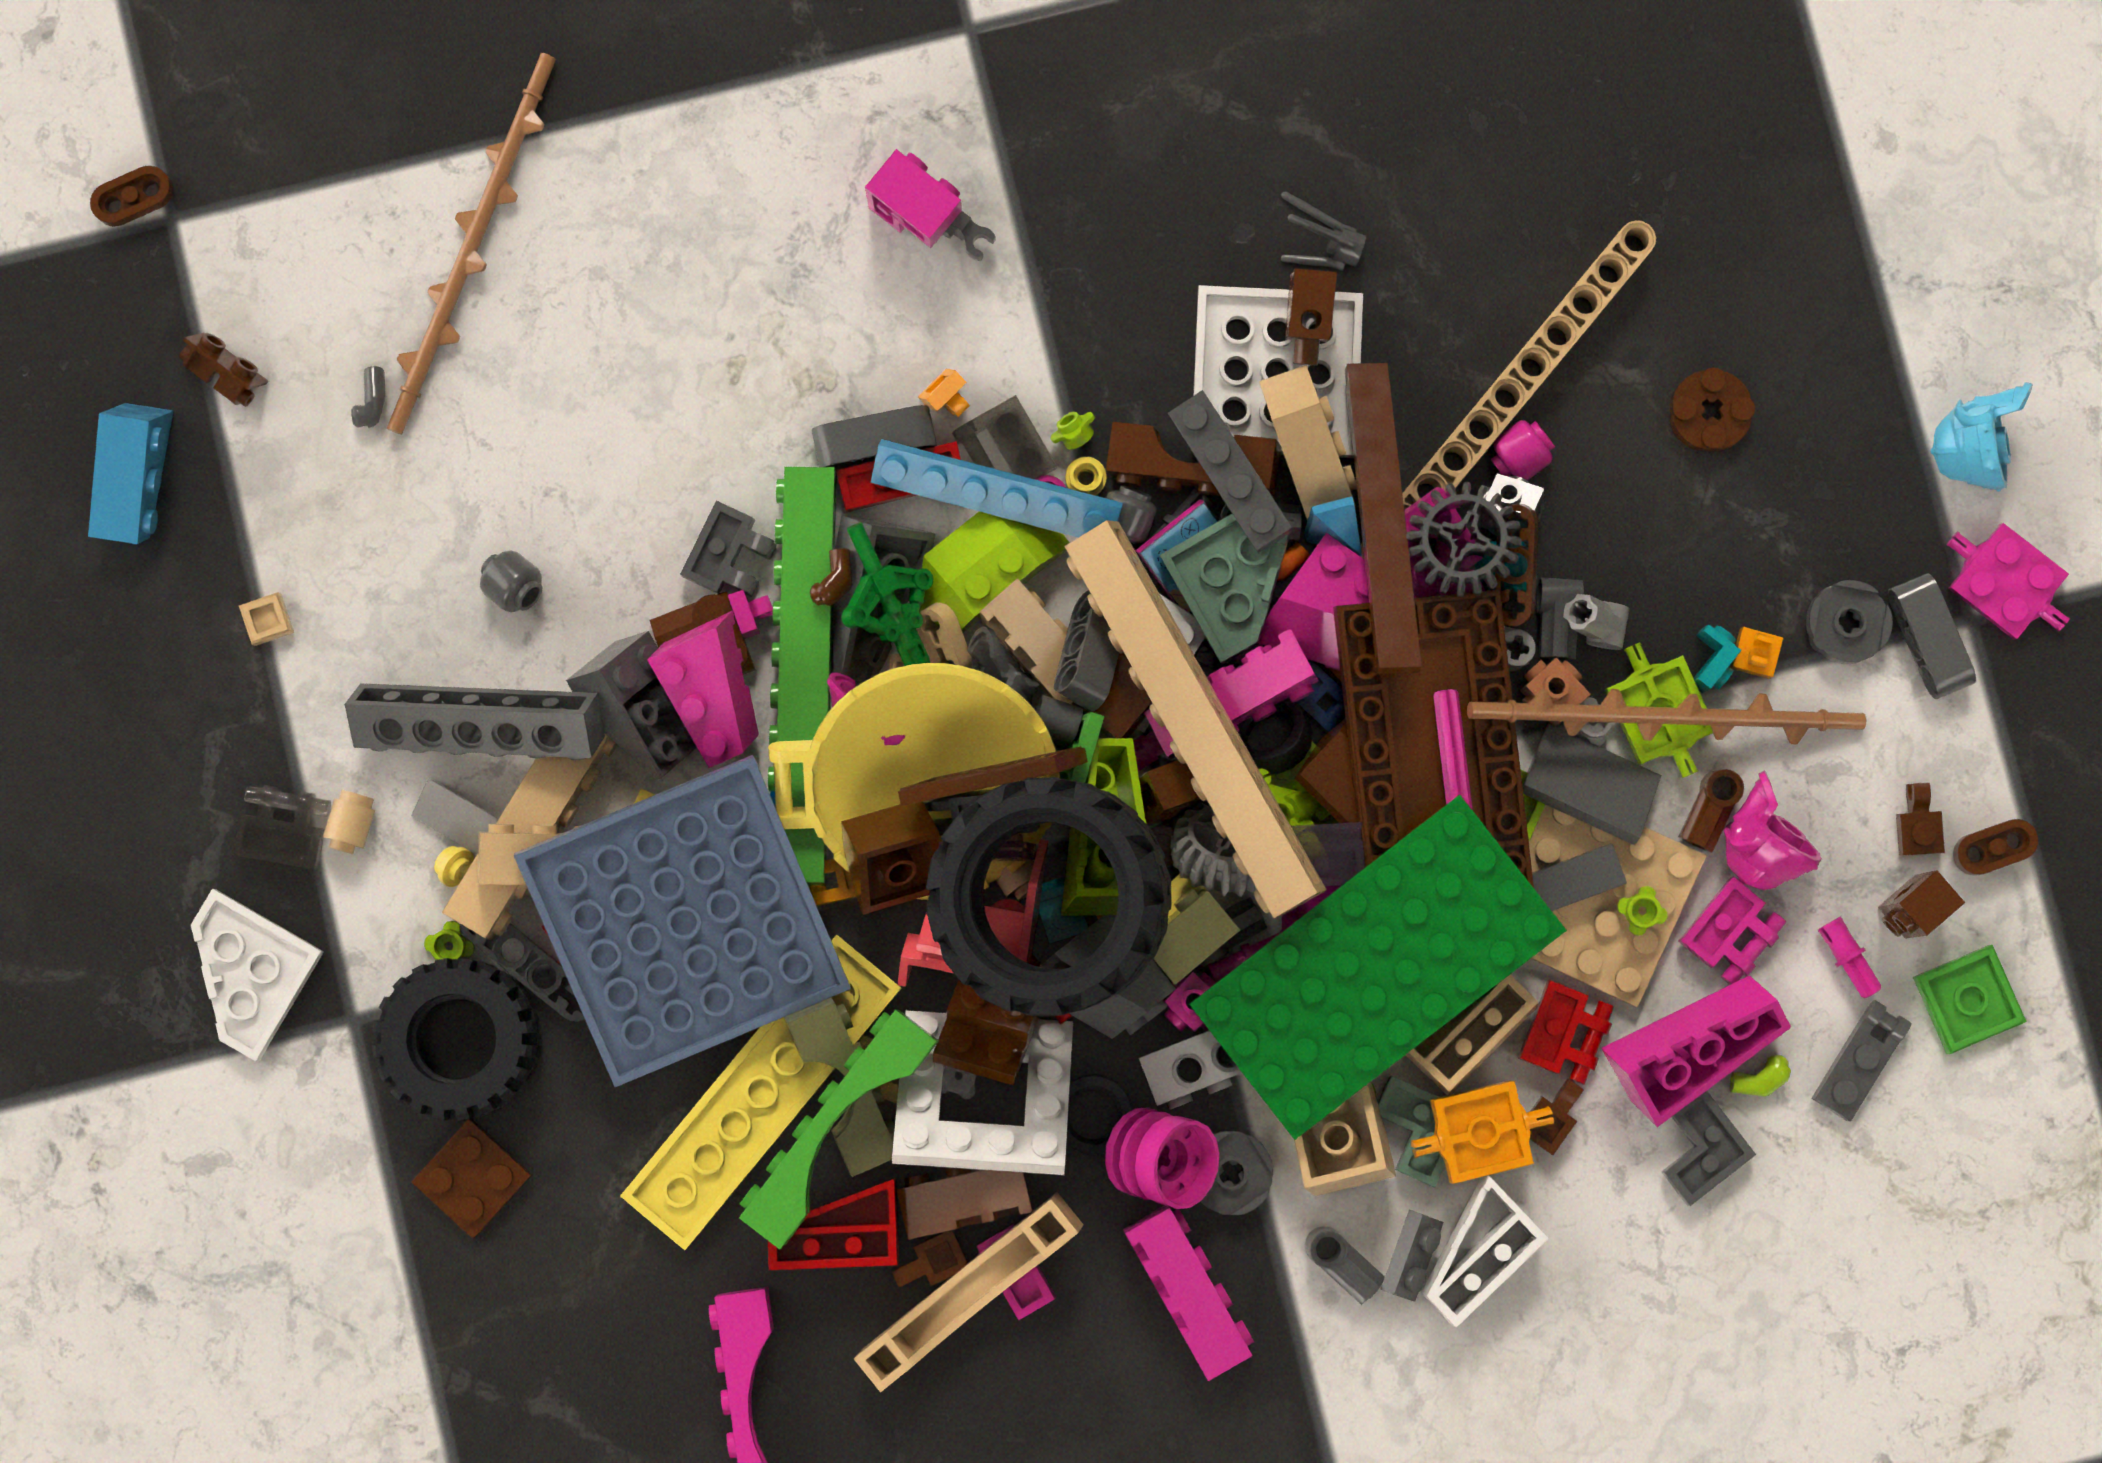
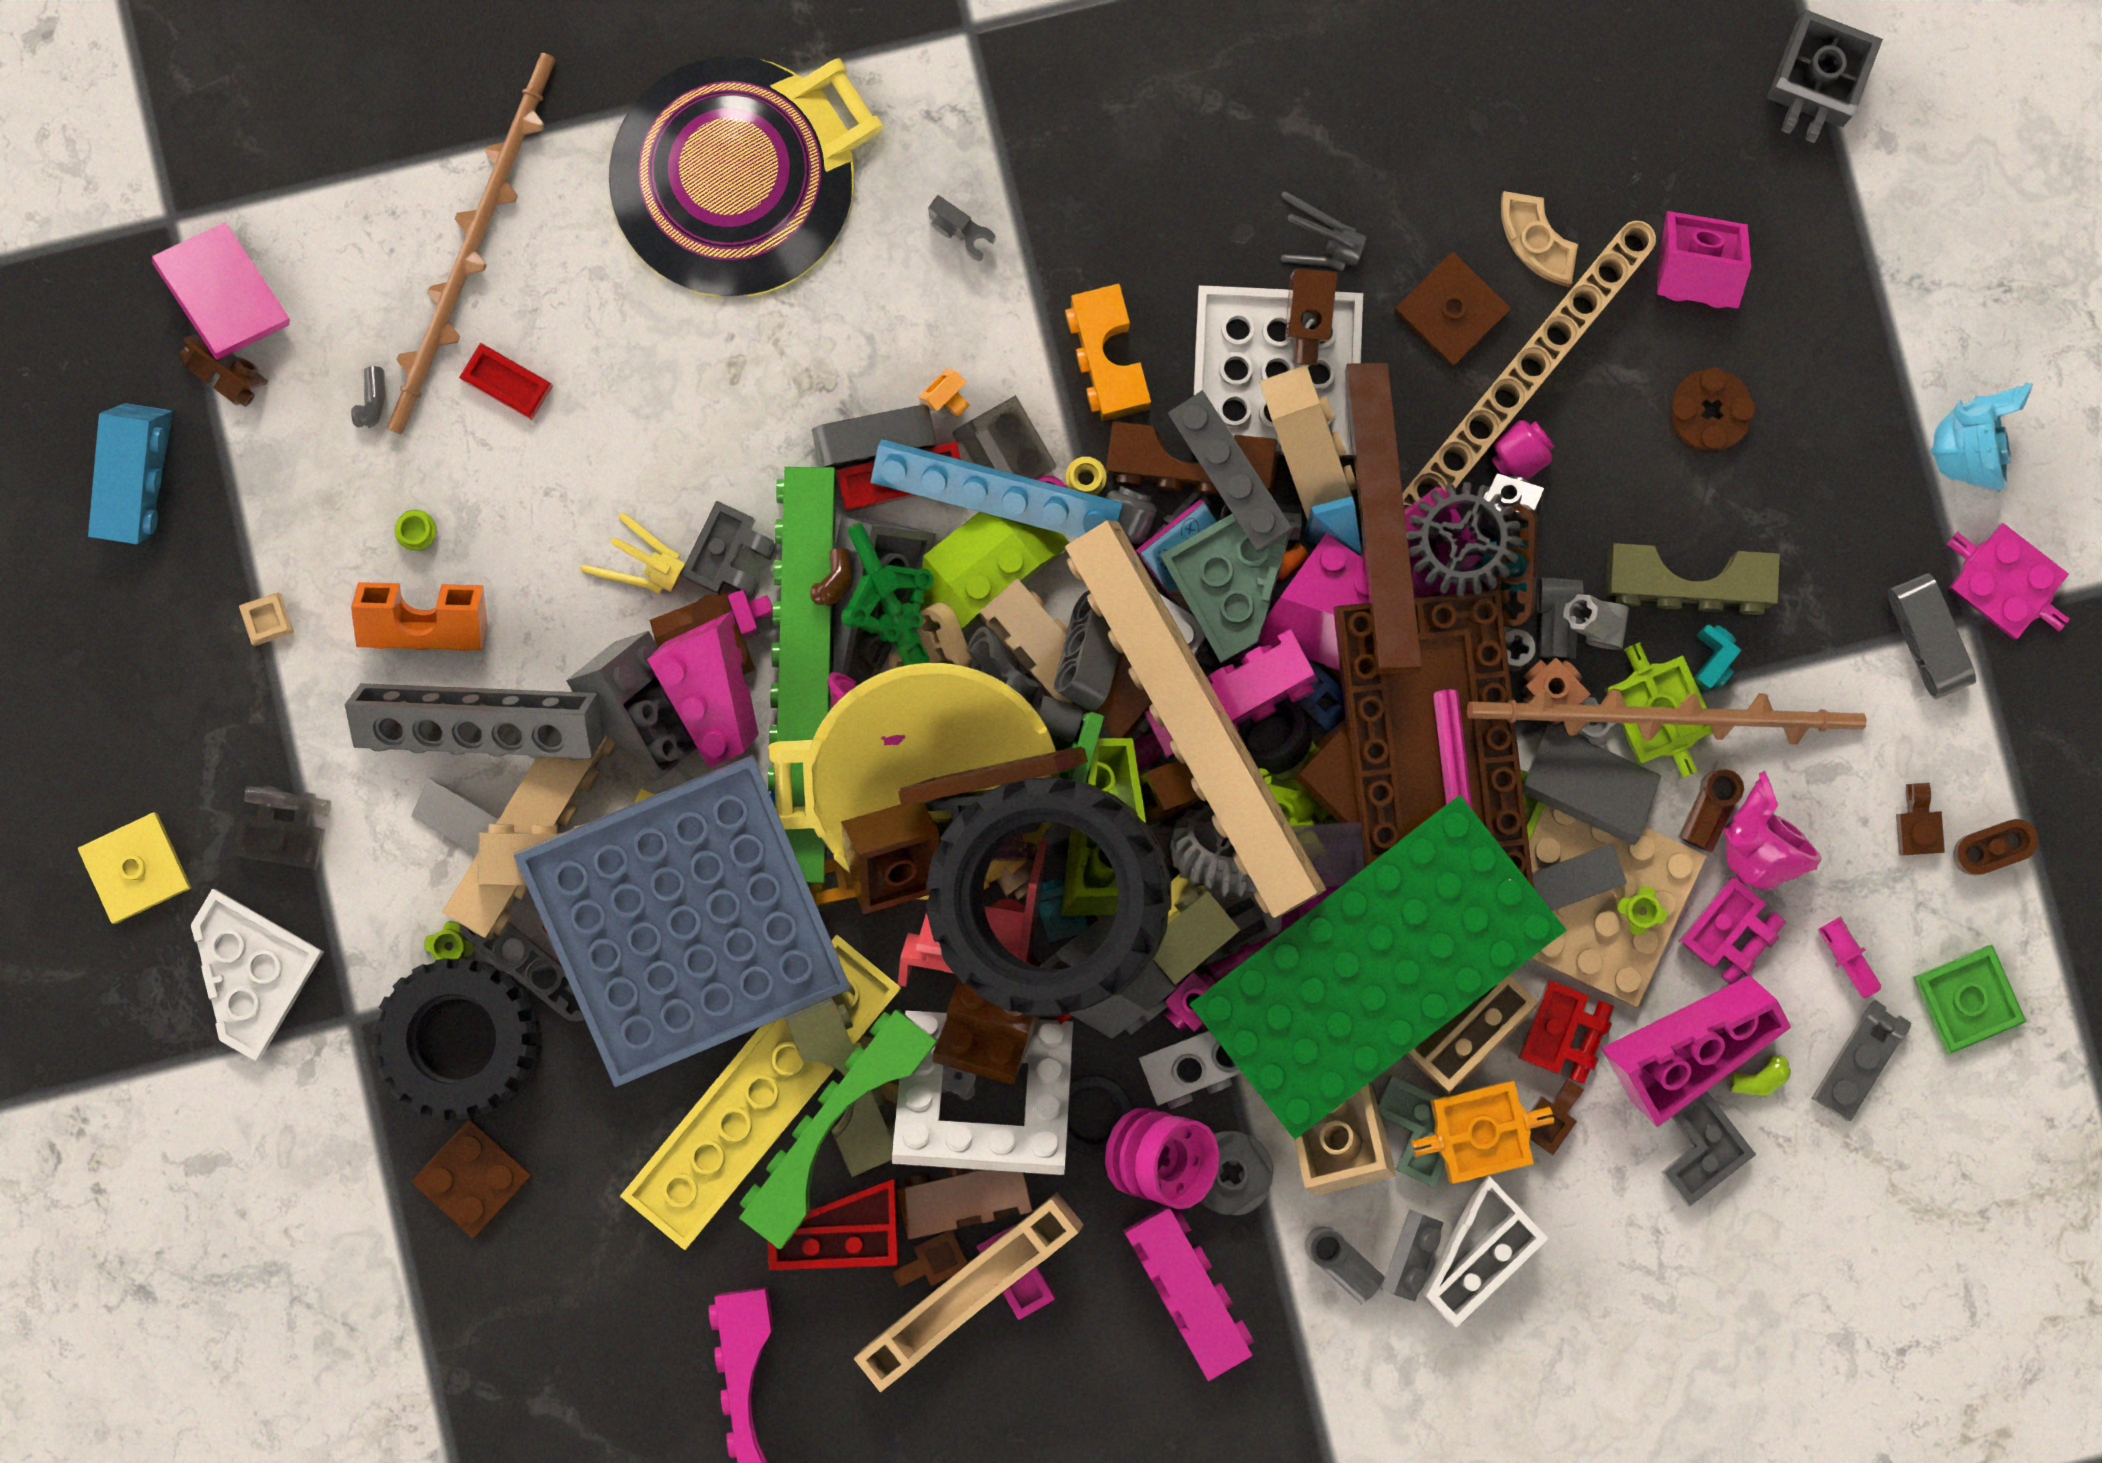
reddish brown plate [90,166,173,227] -> none
tan brick [323,790,375,854] -> none
light yellow plate [434,846,474,887] -> none
dark grey head [480,550,543,612] -> none
dark pink brick [865,149,962,248] -> none
lime plate [1050,412,1095,450] -> none
light orange tile [1730,627,1783,679] -> none
dark grey plate [1806,580,1893,664] -> none
reddish brown brick [1878,870,1965,939] -> none
none -> light yellow plate [78,812,192,924]
none -> tile [152,222,290,360]
none -> orange arch [351,582,488,651]
none -> lime plate [394,509,437,551]
none -> red tile [459,343,553,421]
none -> light yellow plant [580,513,685,594]
none -> dish [609,56,884,297]
none -> light orange arch [1065,284,1151,422]
none -> reddish brown plate [1394,251,1511,368]
none -> tan tile [1501,191,1578,287]
none -> olive arch [1604,543,1780,615]
none -> dark pink slope [1656,211,1751,309]
none -> dark grey hinge [1767,10,1883,143]

